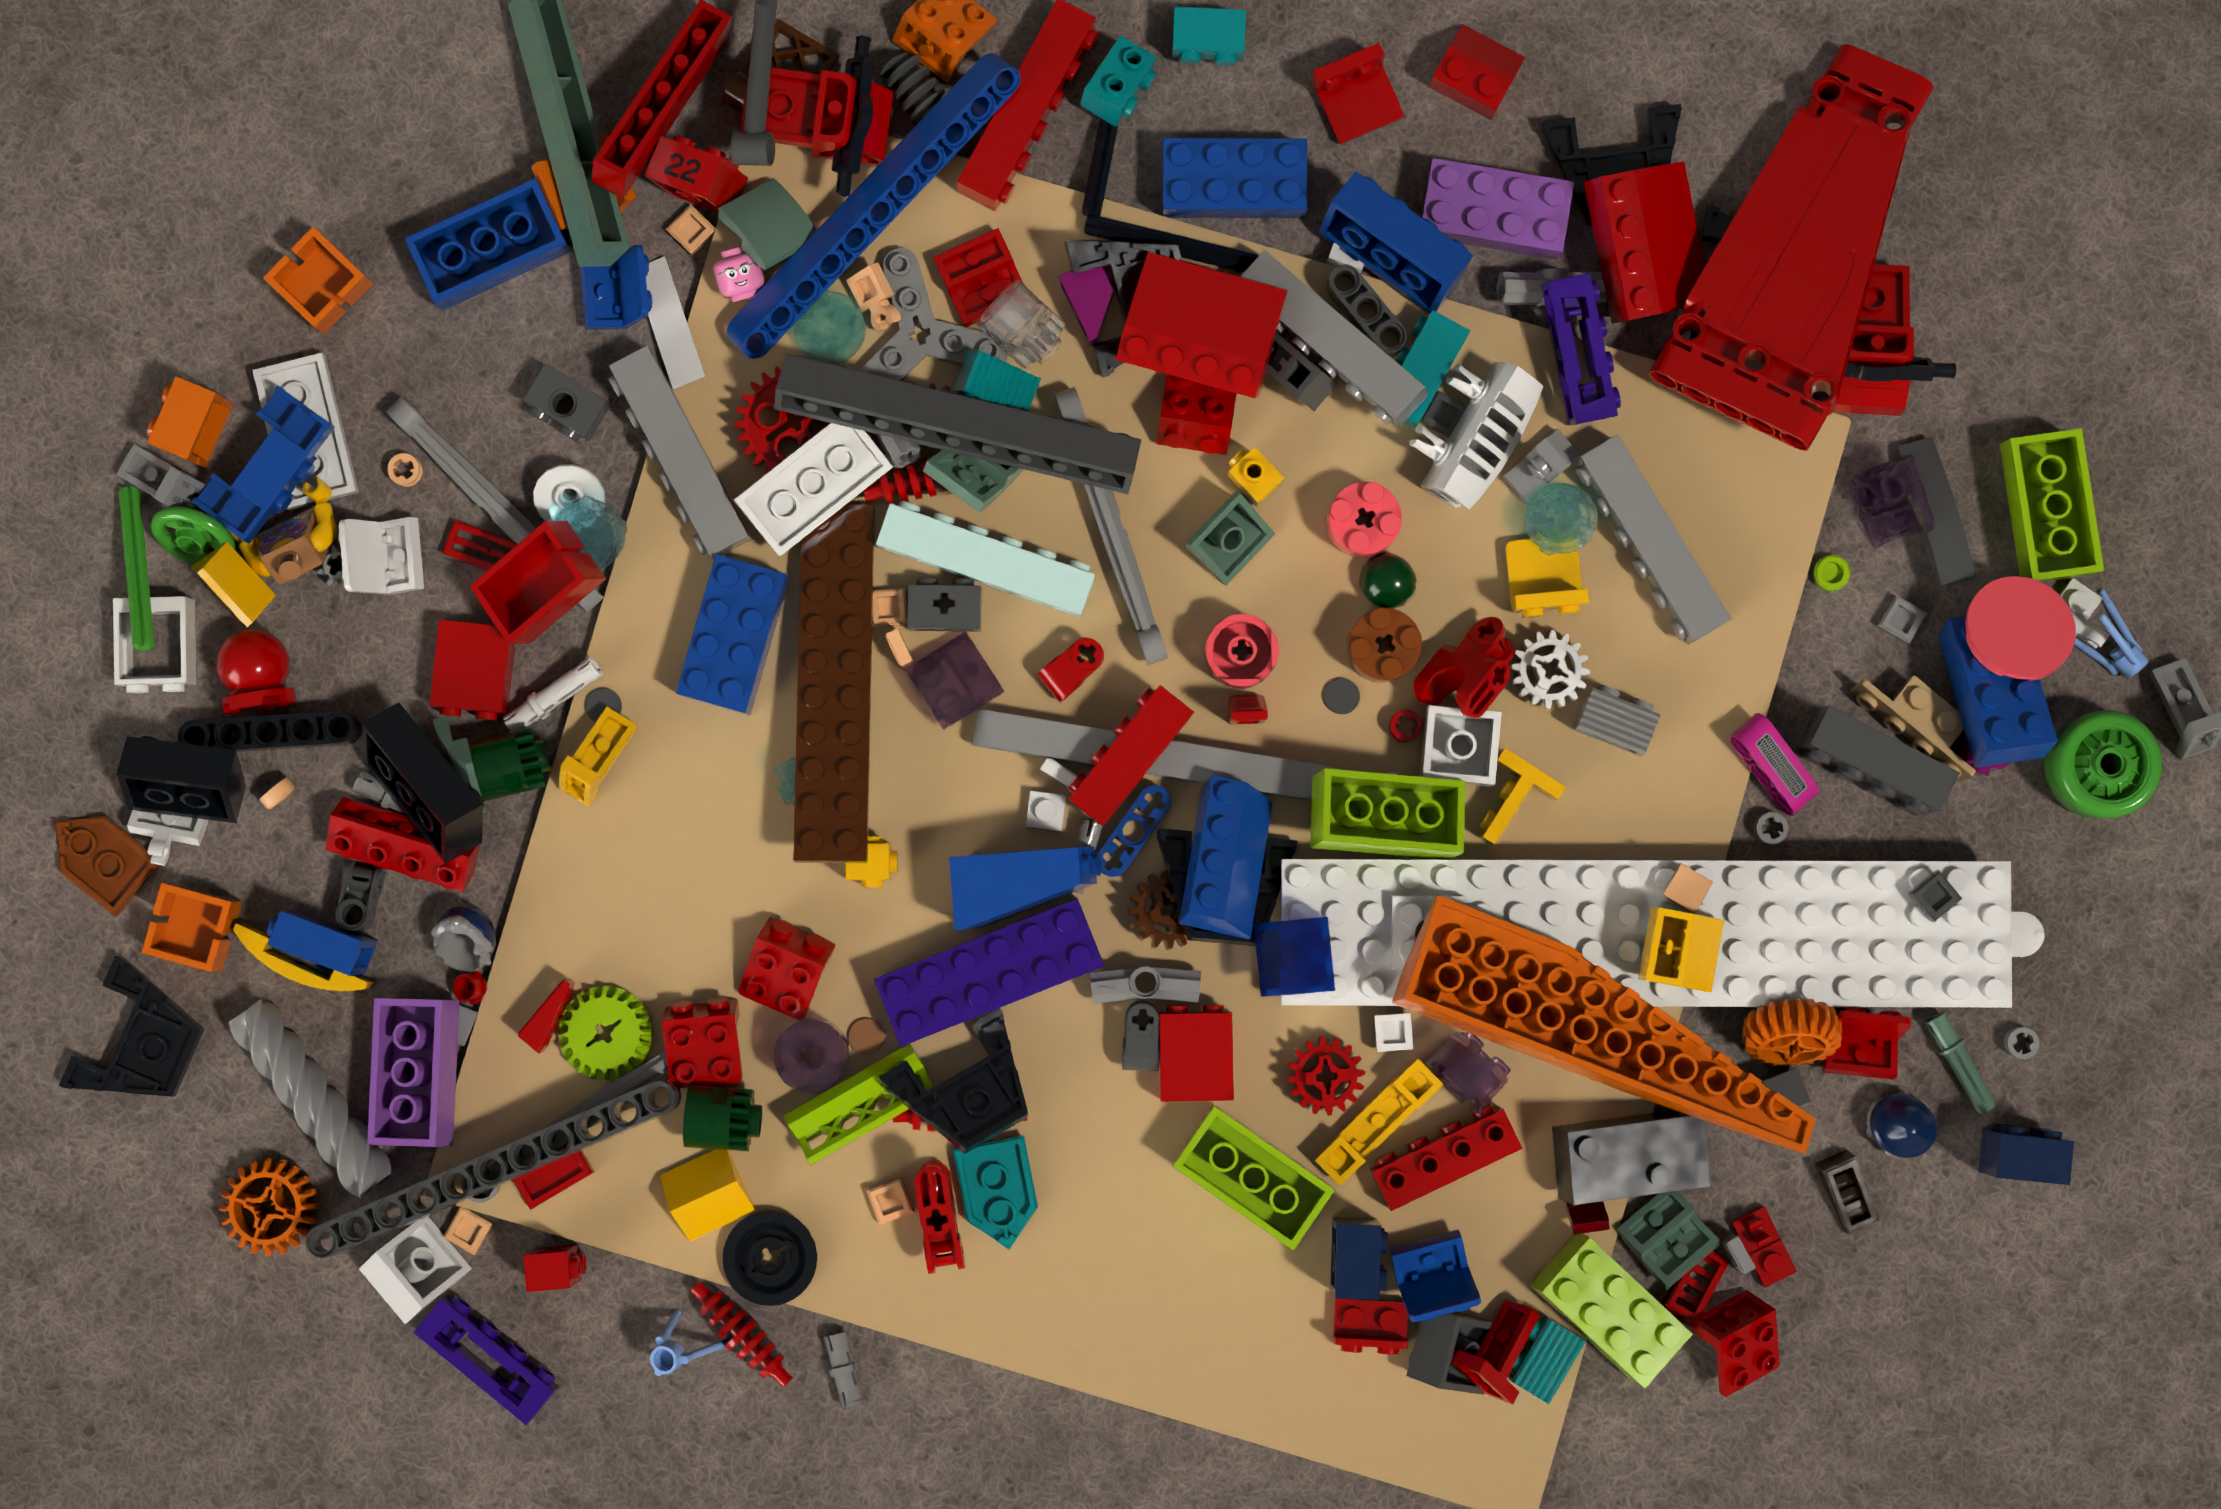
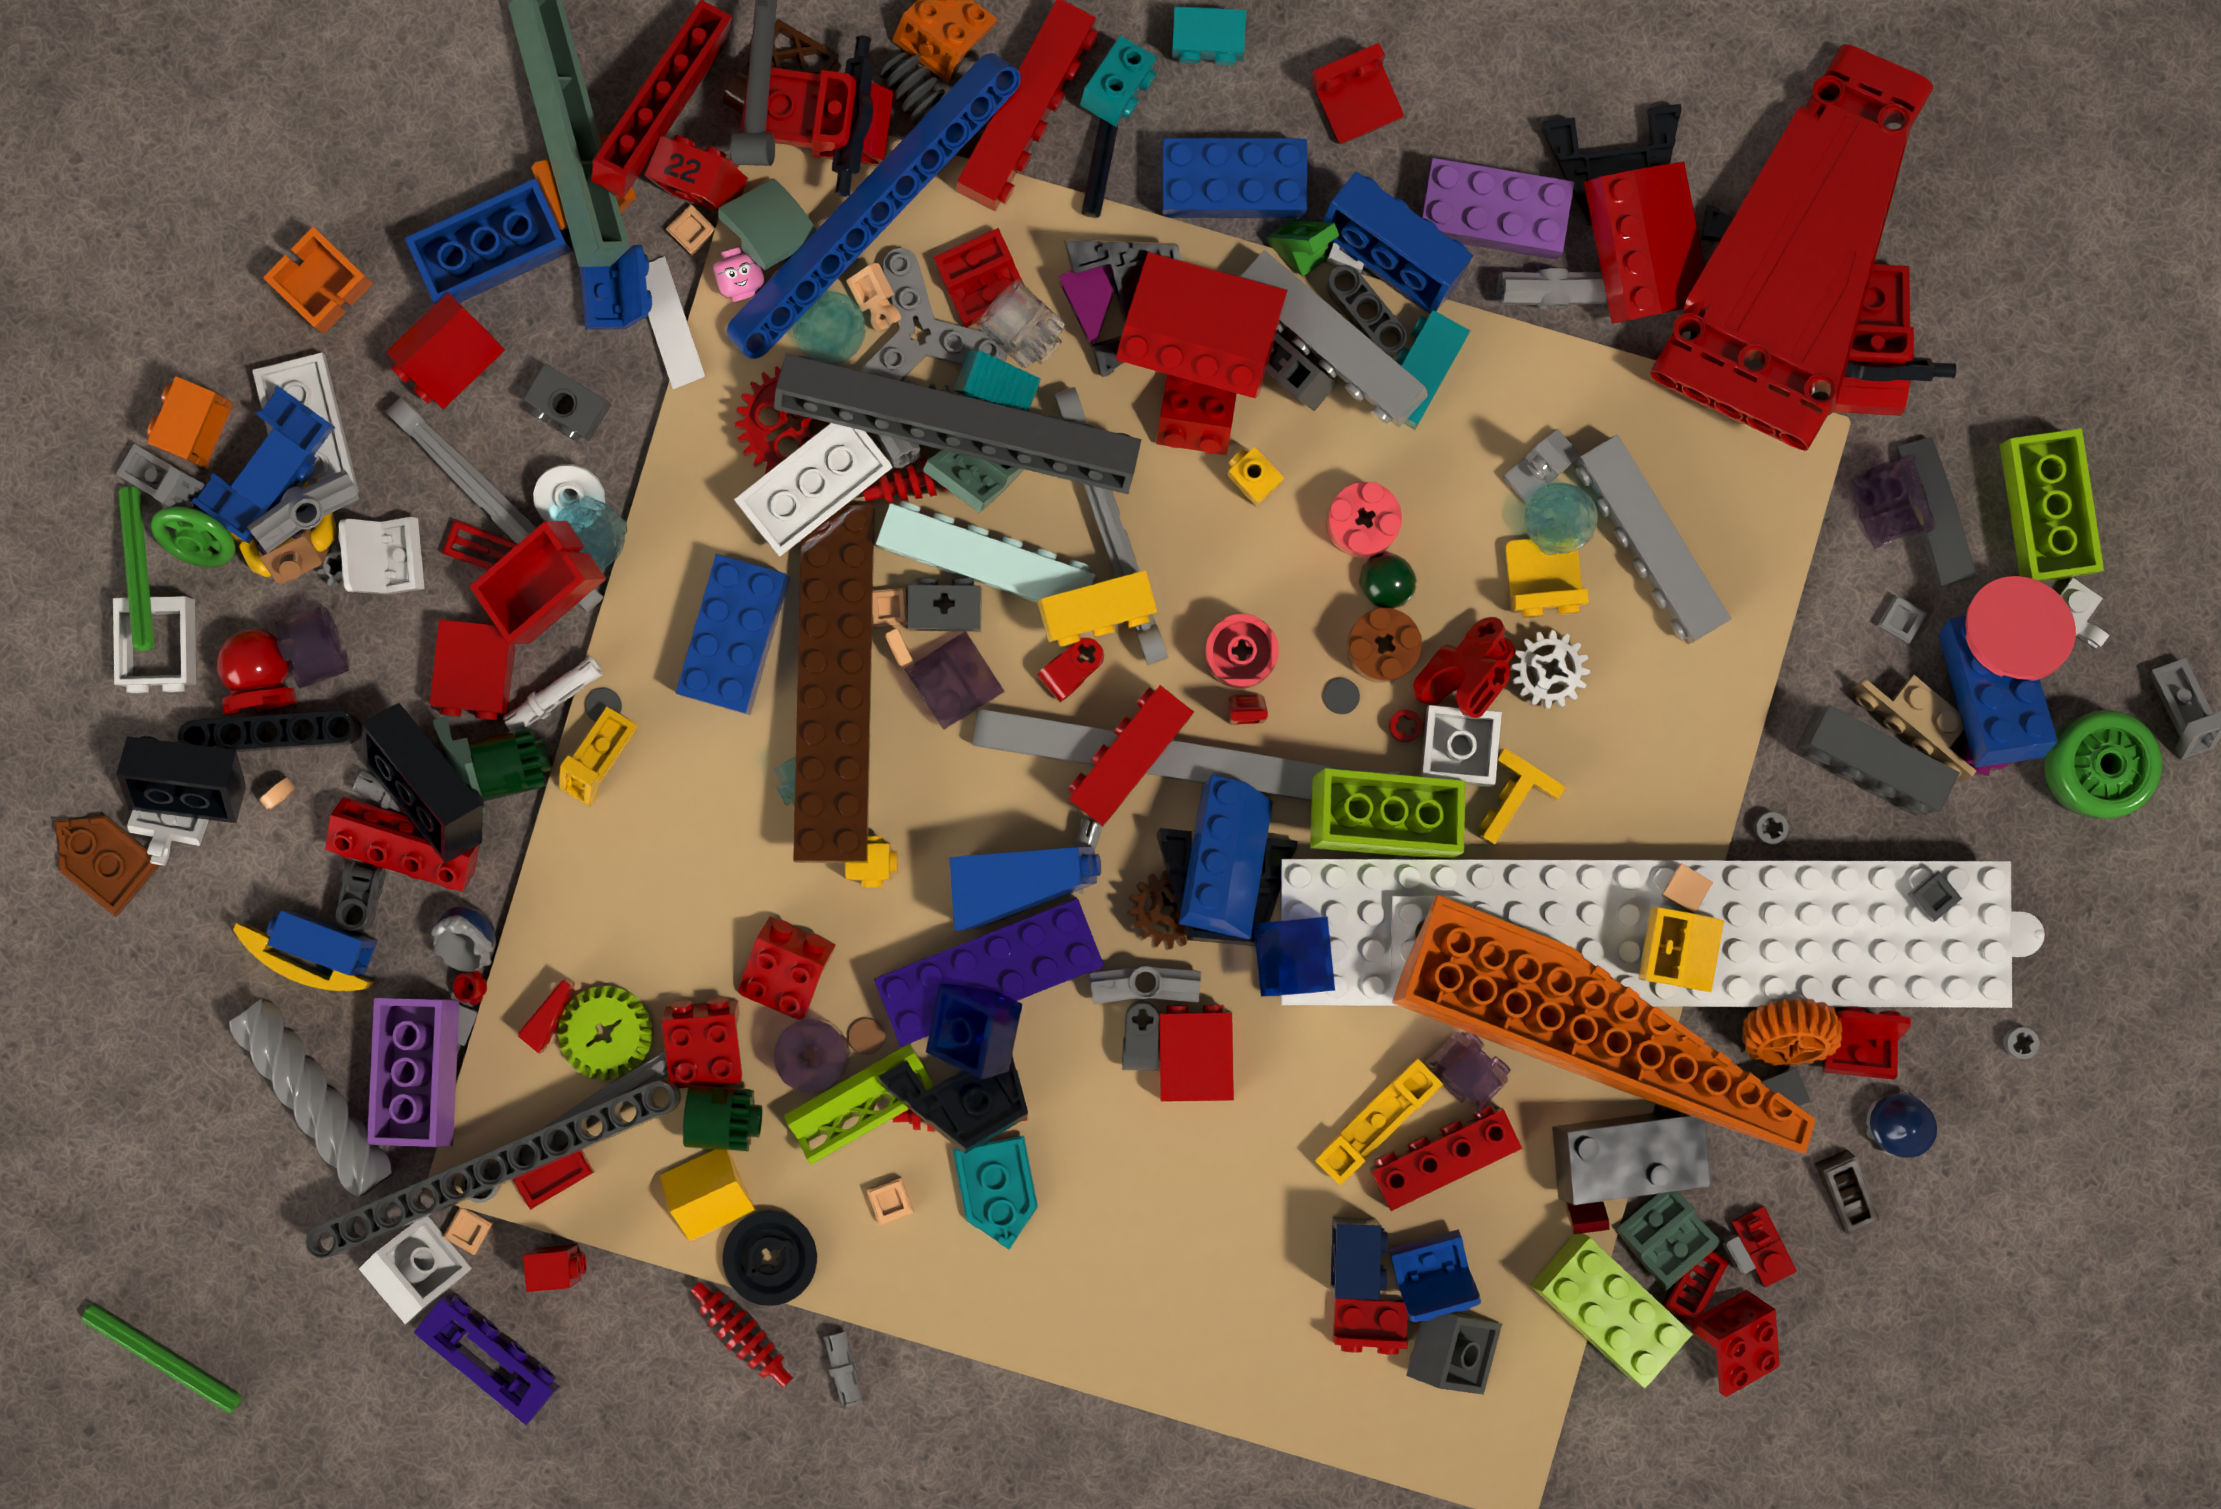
black wing [59,956,204,1097] -> none
orange piece [141,883,242,972] -> none
yellow slope [191,542,276,627] -> none
orange gear [218,1157,319,1256] -> none
light nougat bush [388,453,423,487] -> none
light grey brick [608,346,752,559] -> none
light blue plant [650,1309,729,1376] -> none
red piece [914,1161,965,1274] -> none
white plate [1026,791,1066,831] -> none
white tile [1040,758,1077,788] -> none
black axle [1084,215,1258,273] -> none
blue beam [1098,785,1171,877] -> none
lime brick [1172,1104,1335,1251] -> none
sand green slope [1185,490,1275,586] -> none
red gear [1286,1036,1365,1116] -> none
white plate [1373,1013,1413,1052] -> none
white piece [1409,362,1543,510] -> none
dark grey tile [1419,390,1467,439] -> none
red slope [1429,24,1525,120] -> none
red bracket [1451,1299,1540,1405] -> none
teal brick [1508,1315,1586,1404] -> none
dark purple brick [1541,273,1621,426] -> none
light grey brick [1573,684,1660,756] -> none
dark pink beam [1729,713,1819,816] -> none
lime tile [1812,555,1850,592] -> none
sand green axle [1924,1011,1995,1114] -> none
dark blue brick [1979,1123,2074,1185] -> none
light blue plant [2074,589,2148,679] -> none
none -> bright green axle [81,1304,242,1413]
none -> light grey piece [247,470,359,553]
none -> clear purple brick [275,604,350,689]
none -> red brick [386,292,505,409]
none -> clear blue slope [926,984,1023,1079]
none -> yellow brick [1037,570,1157,647]
none -> bright green slope [1266,220,1340,276]

